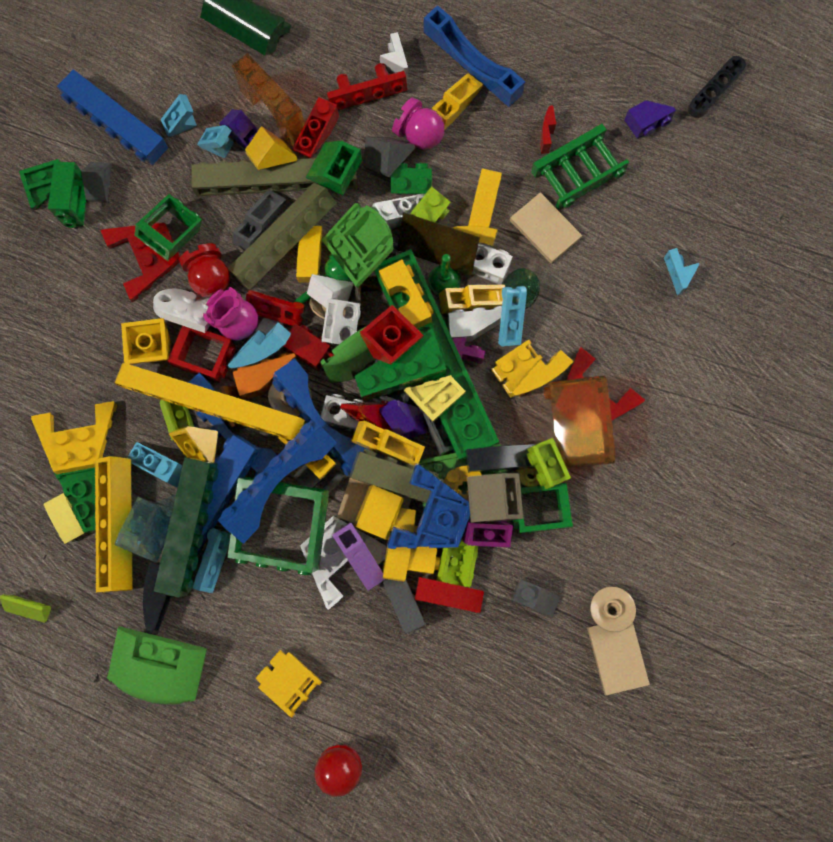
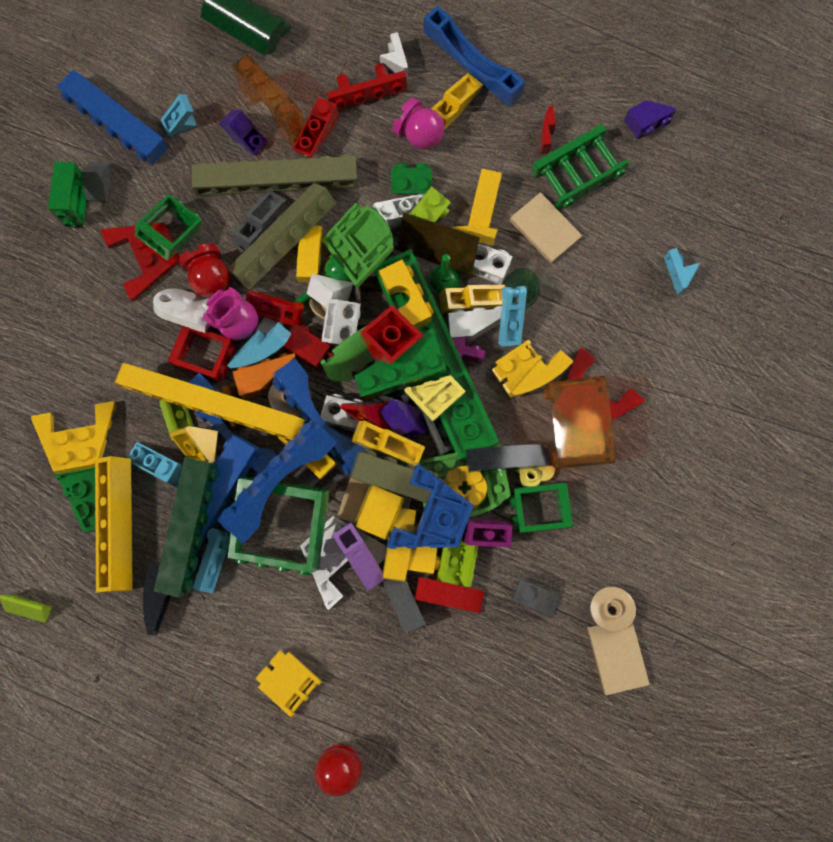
green wing [19,159,61,210] -> none
light yellow slope [44,493,84,544] -> none
bright green slope [107,626,207,705] -> none
clear light blue slope [114,497,170,563] -> none
yellow slope [121,318,172,365] -> none
medium azure slope [197,125,234,158] -> none
yellow slope [245,126,297,170] -> none
green slope [306,141,362,195] -> none
dark grey slope [363,136,415,177] -> none
dark tan slope [467,473,523,522] -> none
lime bracket [527,438,571,489] -> none
black beam [688,56,746,118] -> none

